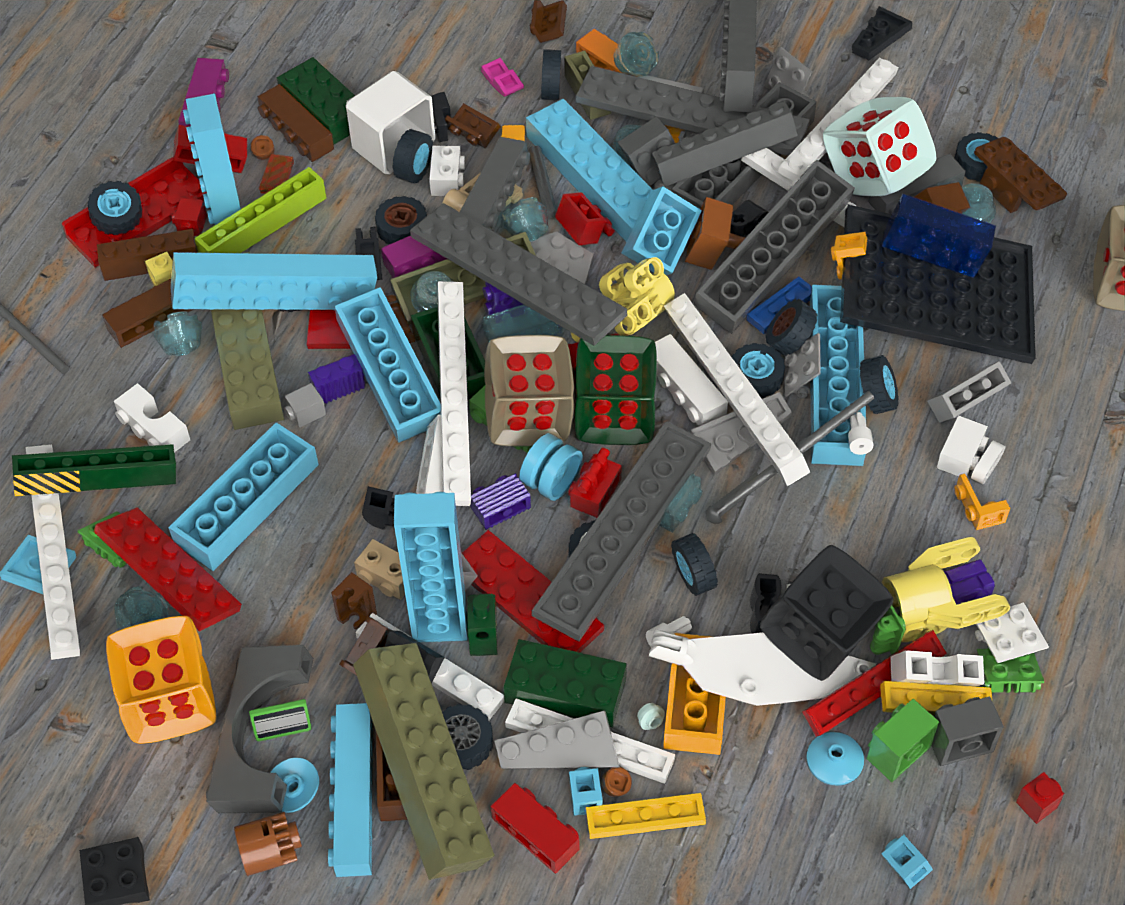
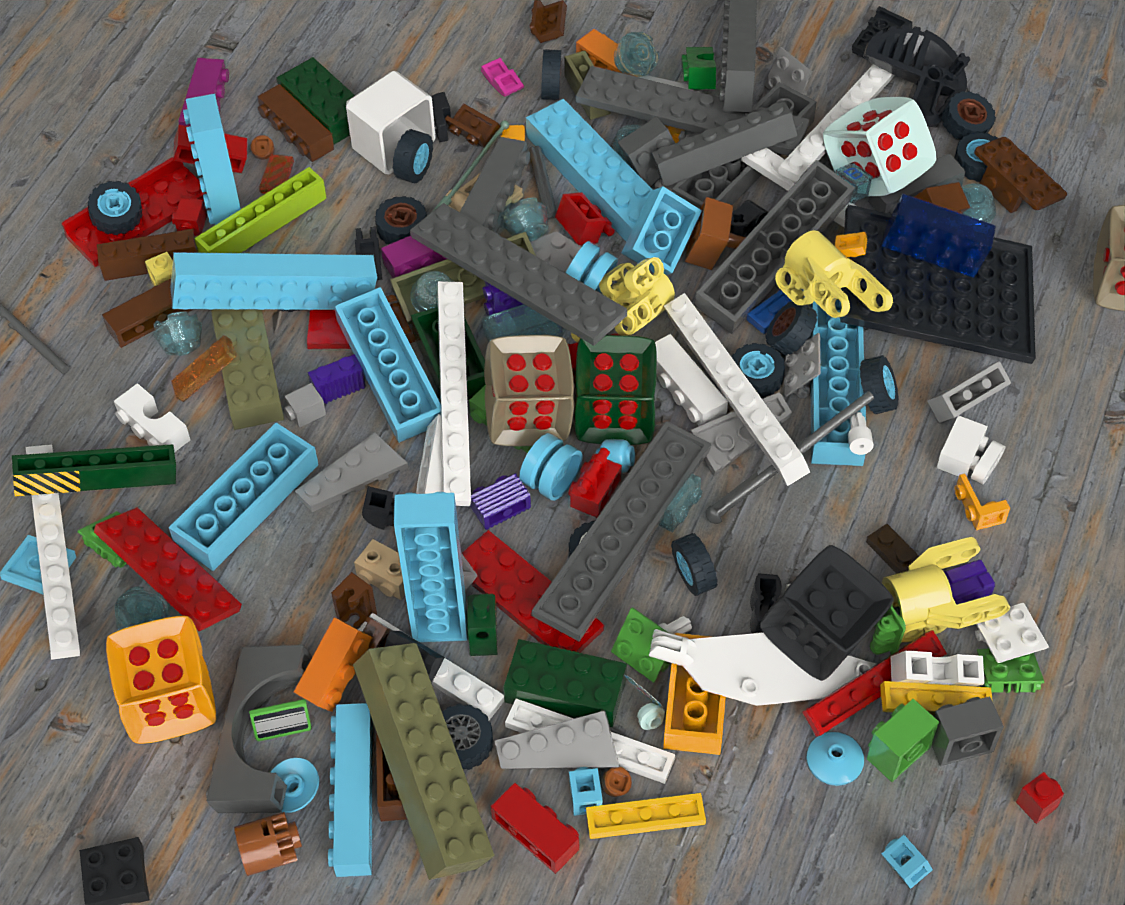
white brick [429,146,465,196] -> none
none -> clear orange plate [171,335,237,402]
none -> orange brick [294,617,373,712]
none -> light grey wing [295,432,409,512]
none -> sand green piece [432,120,509,212]
none -> medium azure wheel [566,241,618,293]
none -> medium azure head [596,439,635,473]
none -> bright green hinge [611,607,669,683]
none -> sticker [624,675,666,712]
none -> green arch [681,47,716,89]
none -> light yellow piece [775,230,893,318]
none -> clear light blue brick [835,162,873,203]
none -> black piece [863,25,970,127]
none -> dark brown plate [866,524,919,574]
none -> black wheel [942,91,996,140]

